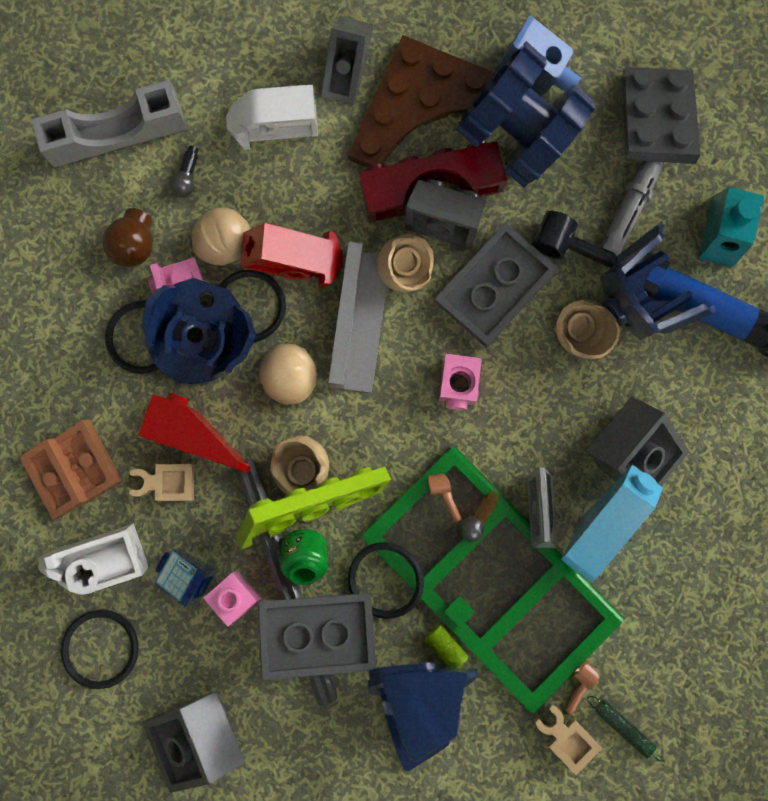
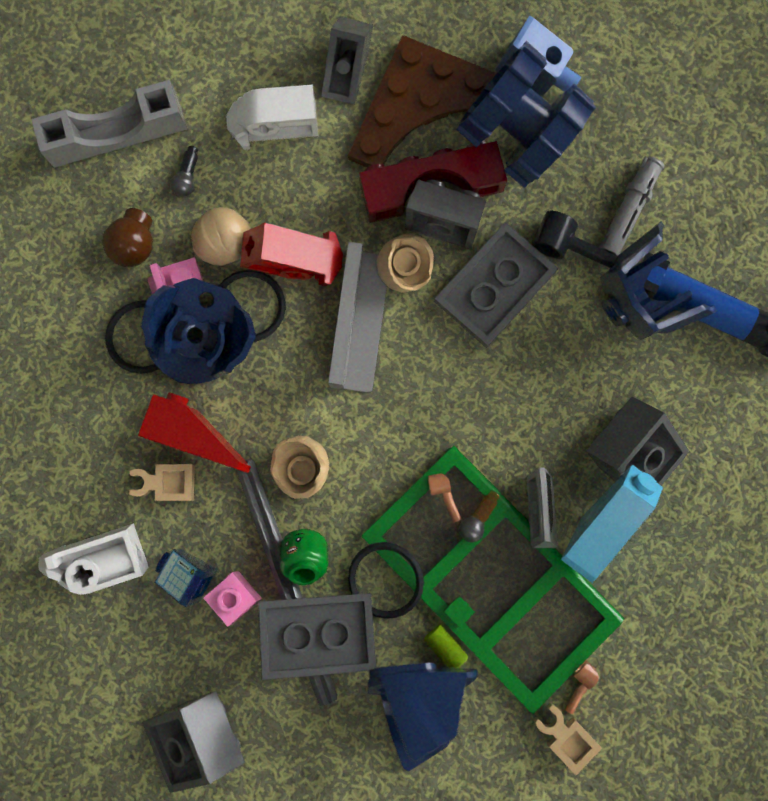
nougat slope [19,419,123,520] -> none
black tyre [61,610,139,689] -> none
lime wing [235,466,391,550] -> none
tan hair [259,343,318,405] -> none
bright pink brick [438,354,482,410] -> none
tan hair [556,300,620,360] -> none
clear green piece [587,696,664,762] -> none
dark grey plate [622,67,700,164] -> none
teal torso [698,187,764,267] -> none

